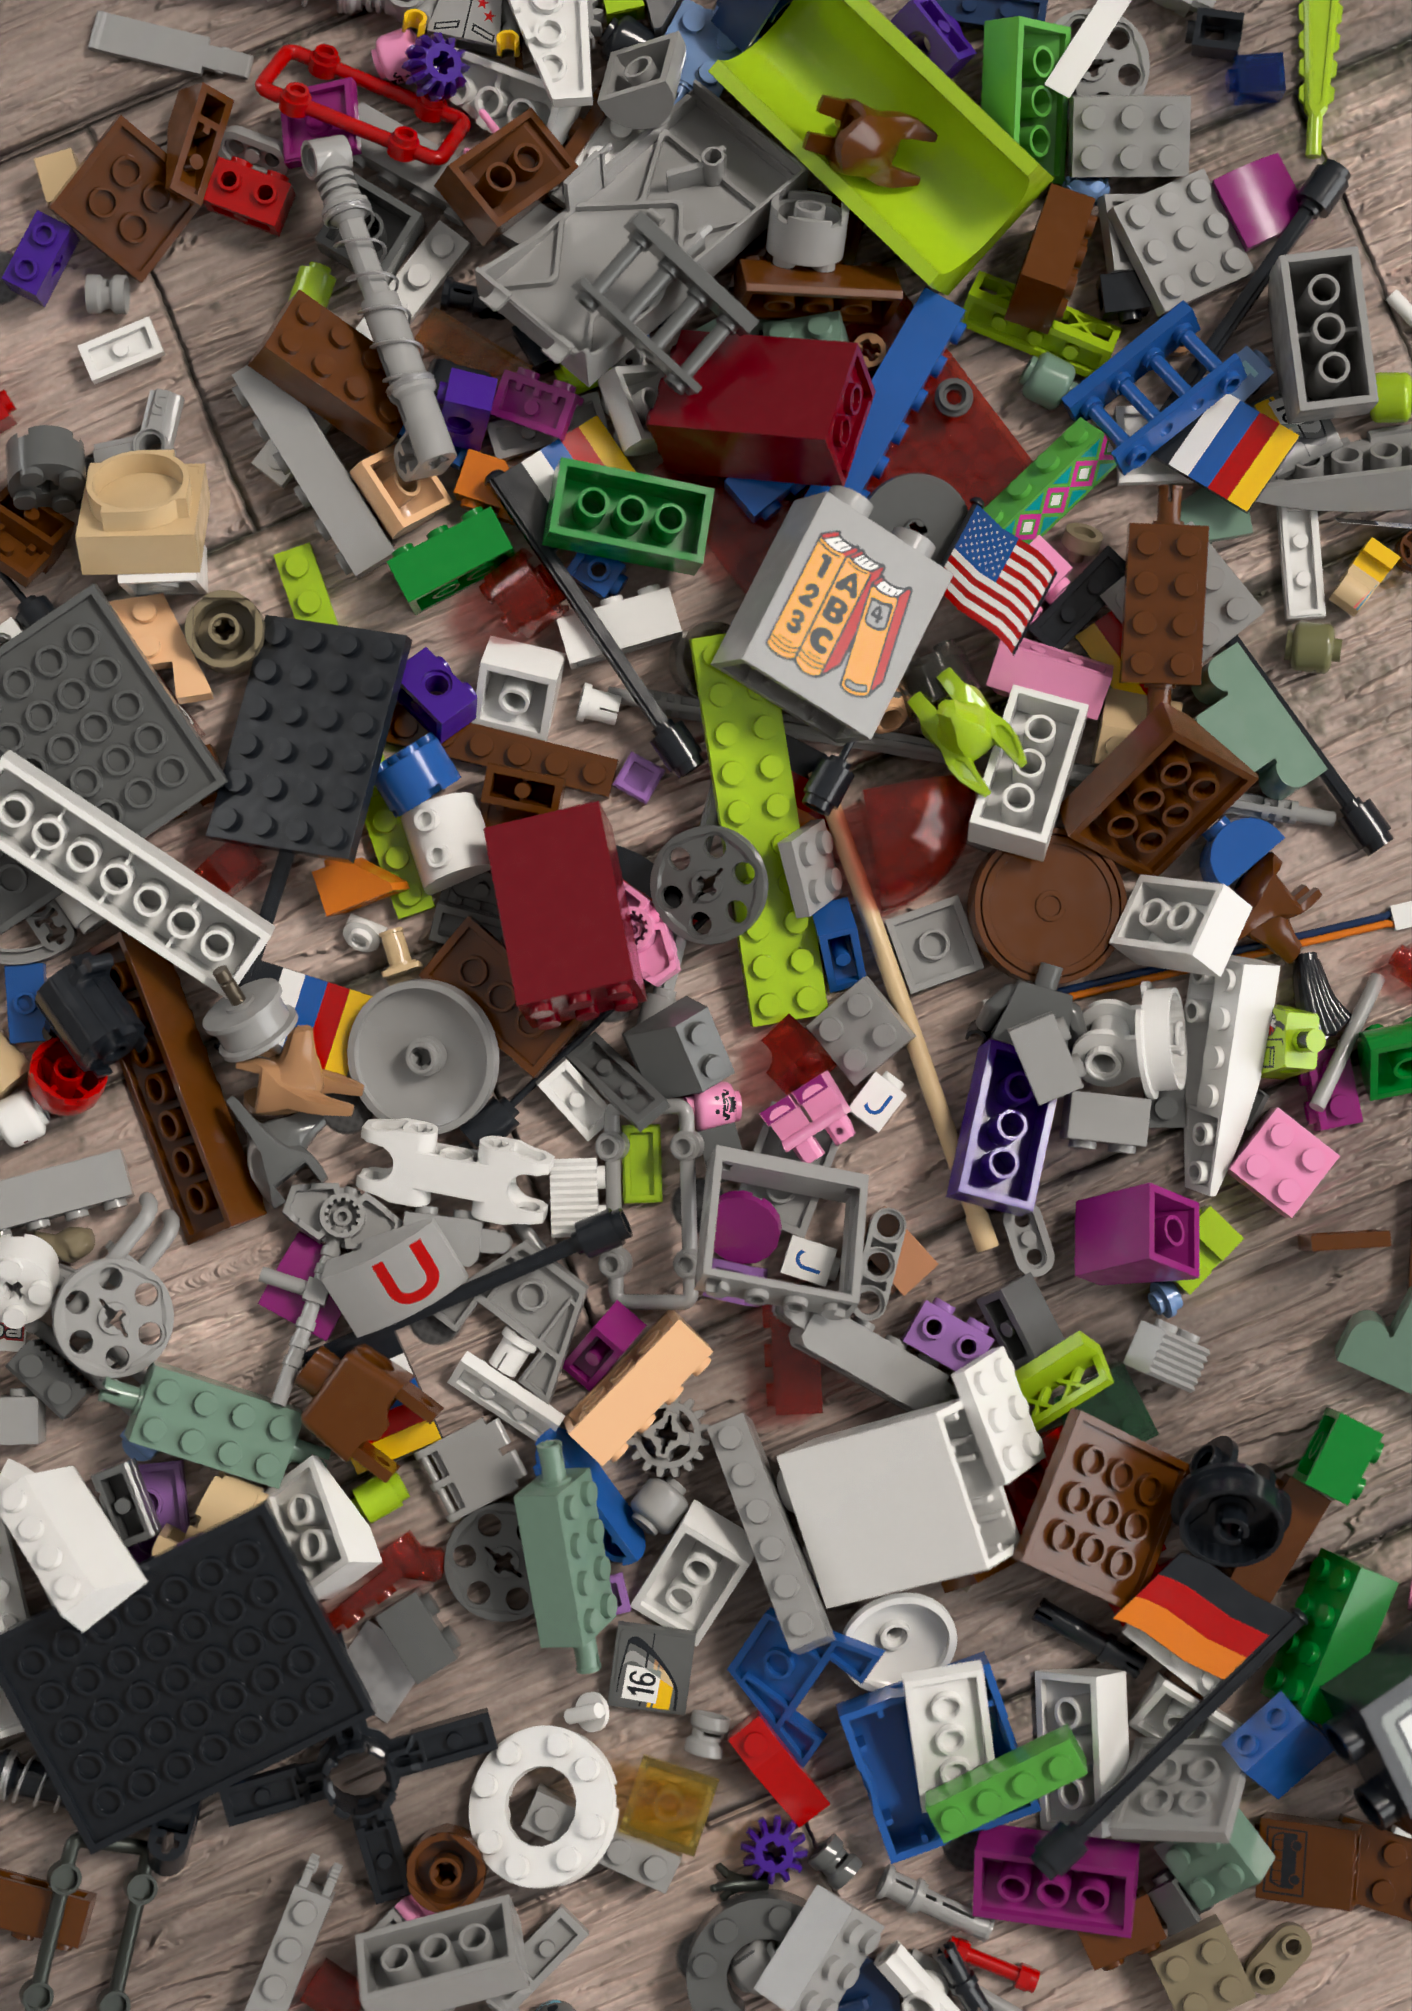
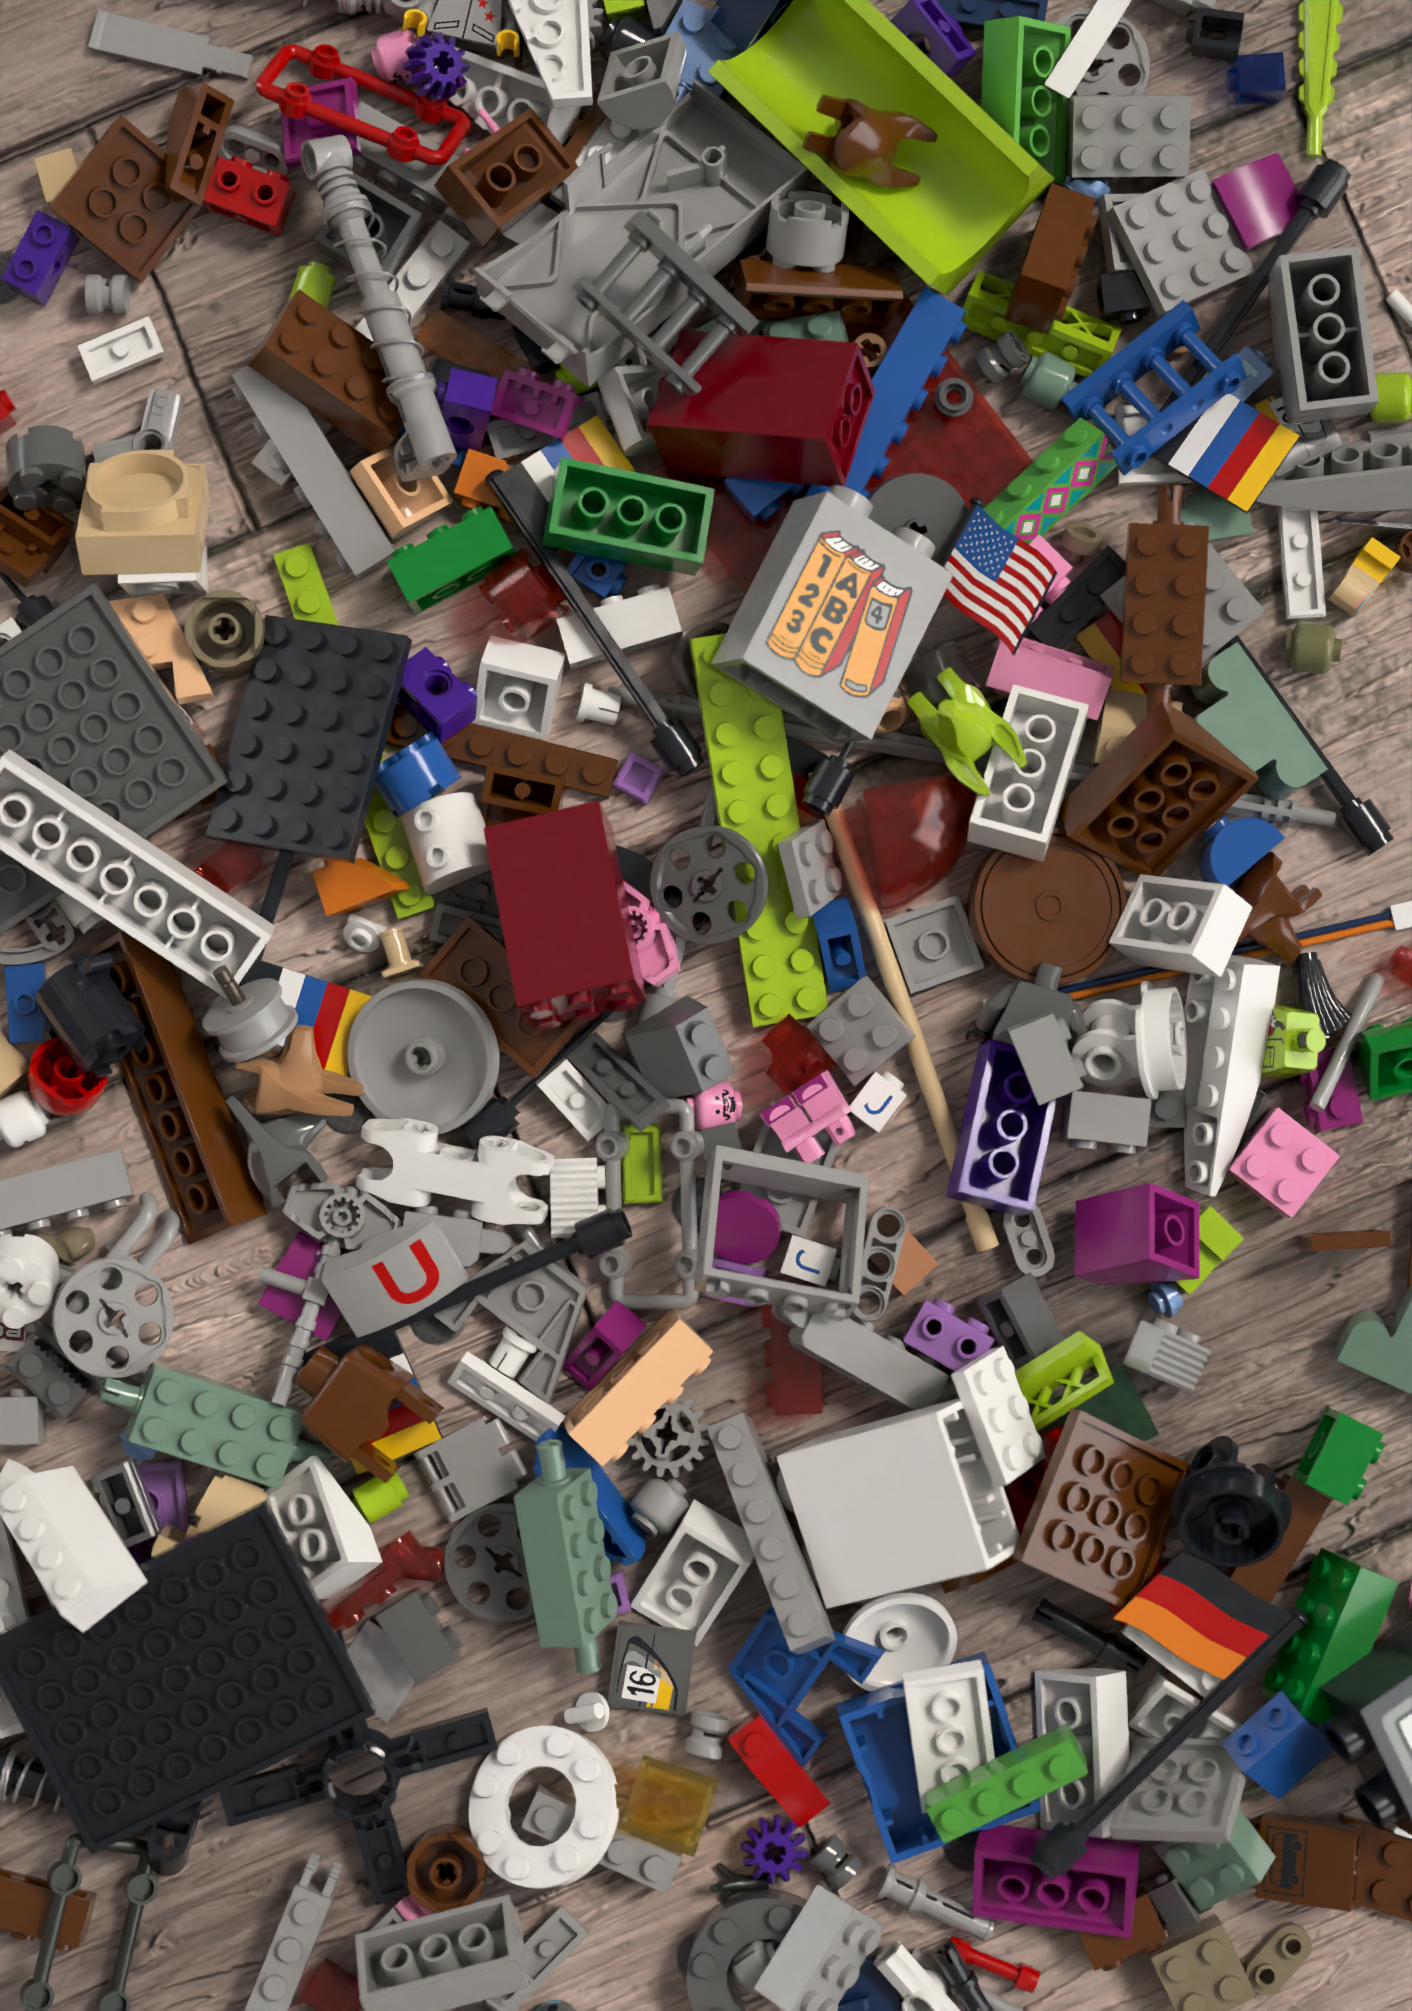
none -> dark grey wheel [976,330,1030,384]

